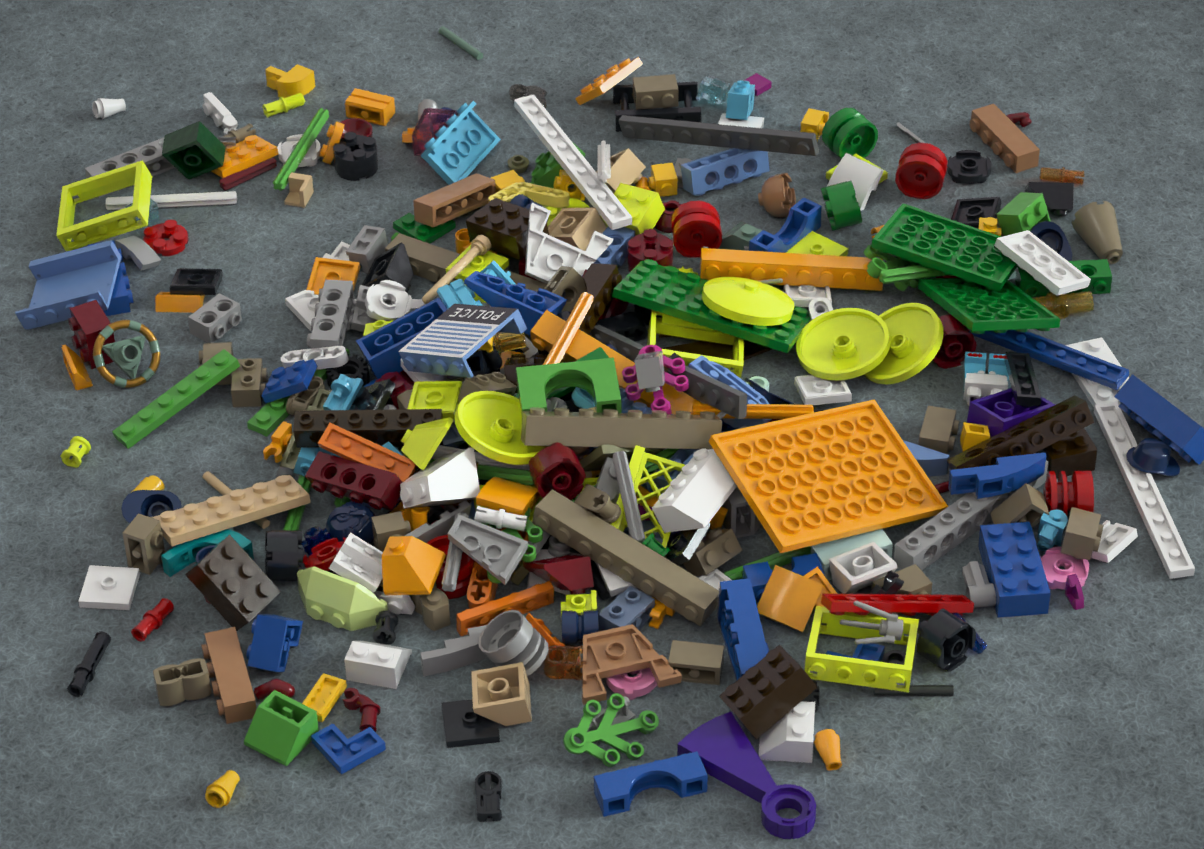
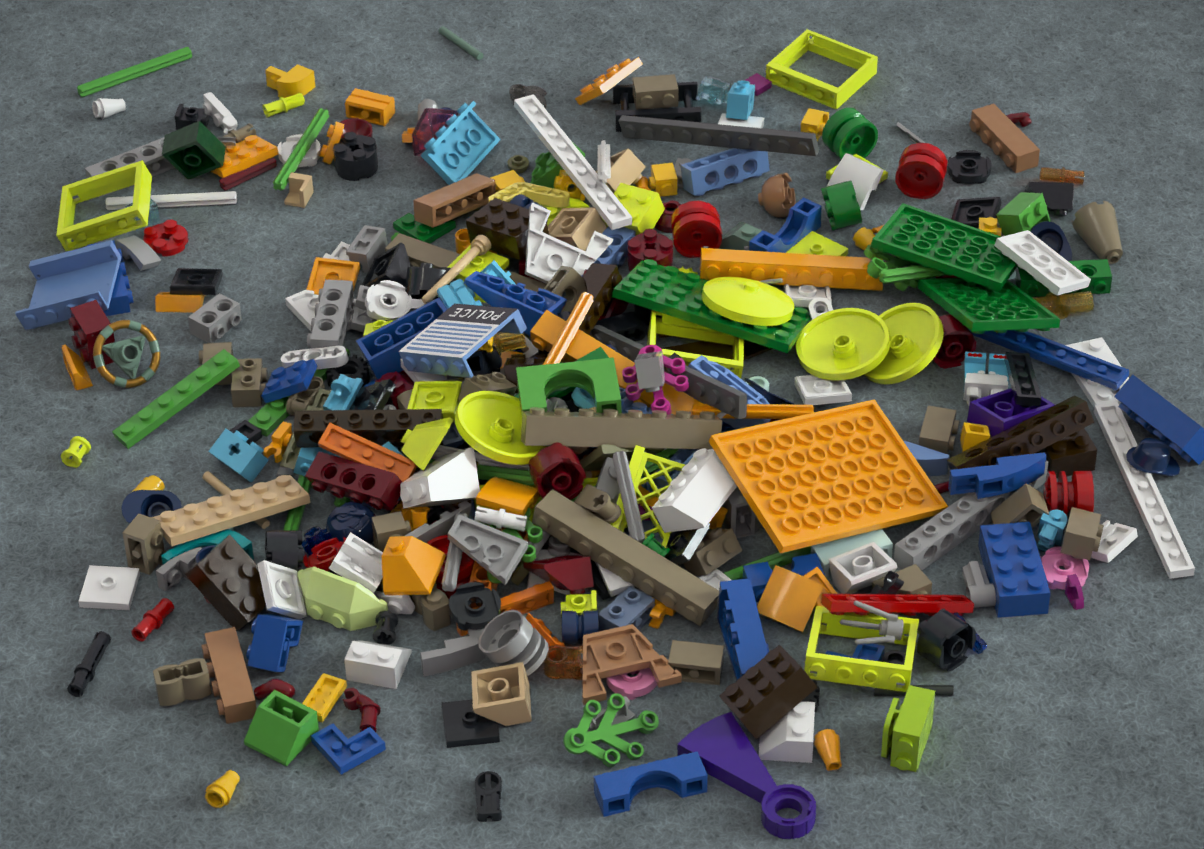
none -> bright green axle [77,47,192,97]
none -> light grey slope [156,547,202,591]
none -> black brick [174,104,209,130]
none -> medium azure brick [208,428,269,483]
none -> black plate [229,420,262,445]
none -> white tile [257,560,307,619]
none -> black brick [405,263,452,300]
none -> black plate [449,582,501,631]
none -> neon yellow window [766,29,878,110]
none -> yellow cone [853,227,879,258]
none -> lime brick [881,685,935,772]

